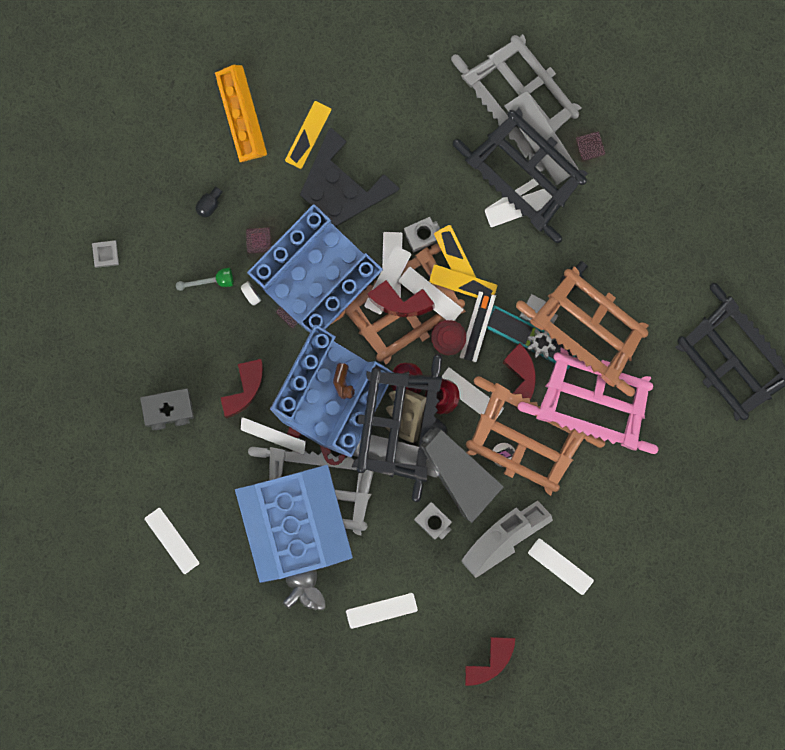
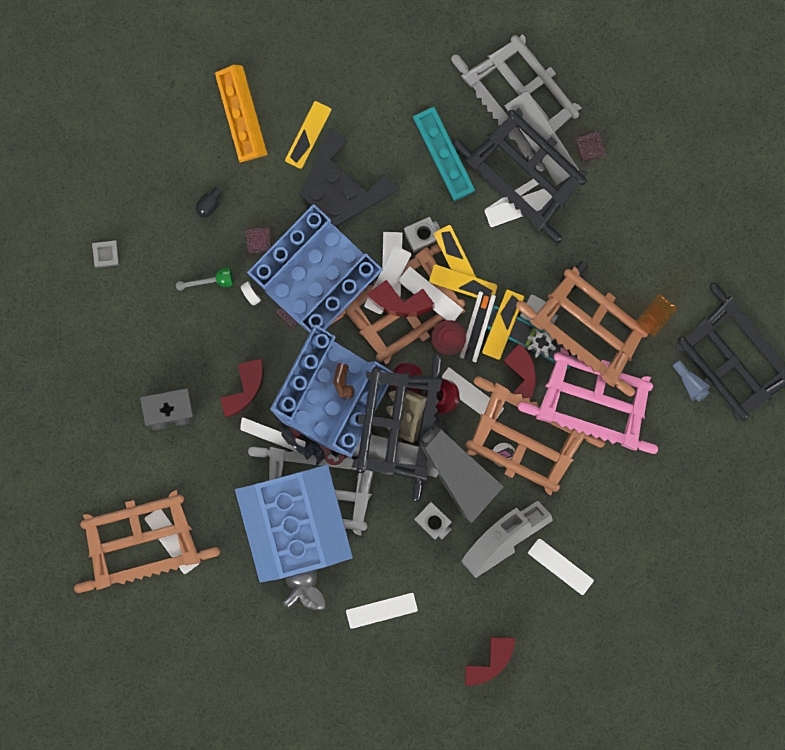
none -> nougat piece [74,490,220,593]
none -> black piece [275,416,325,465]
none -> teal tile [413,106,475,201]
none -> yellow sticker [482,290,524,360]
none -> clear orange brick [636,294,678,337]
none -> sand blue cone [673,361,710,401]

